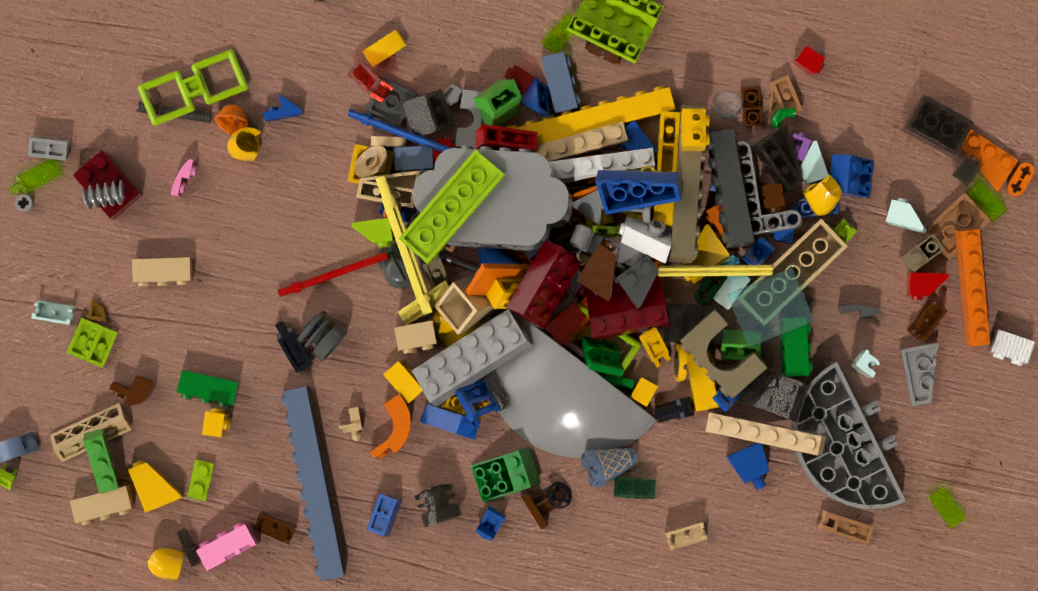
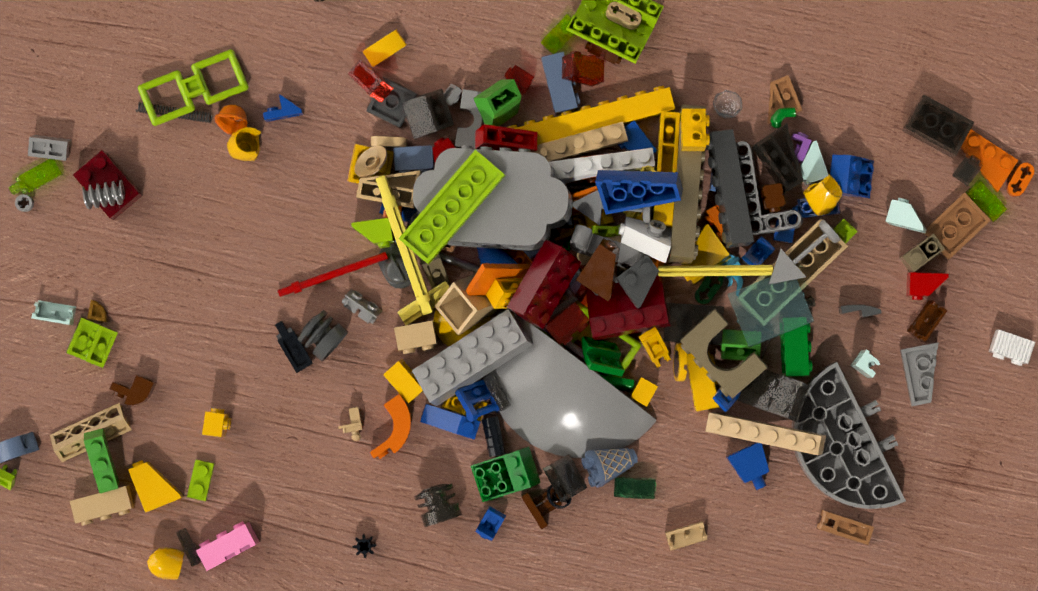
tan brick [132,257,193,287] -> none
bright pink slope [170,159,198,197] -> none
green brick [176,370,240,408] -> none
reddish brown hinge [253,512,297,545] -> none
sand blue brick [281,387,345,581] -> none
blue bar [348,109,450,152] -> none
blue hinge [366,493,402,537] -> none
blue slope [520,78,550,119] -> none
black piece [654,397,695,423] -> none
light aqua slope [712,276,751,310] -> none
reddish brown slope [741,86,763,127] -> none
red brick [793,45,825,76] -> none
clear neon green slope [927,486,966,530] -> none
orange brick [955,229,990,347] -> none
none -> light grey hinge [342,289,382,324]
none -> black gear [352,534,377,558]
none -> black axle [482,416,506,457]
none -> clear smoke brick [543,454,587,502]
none -> clear red brick [562,51,604,87]
none -> tan beam [606,2,642,30]
none -> light grey piece [769,220,841,284]

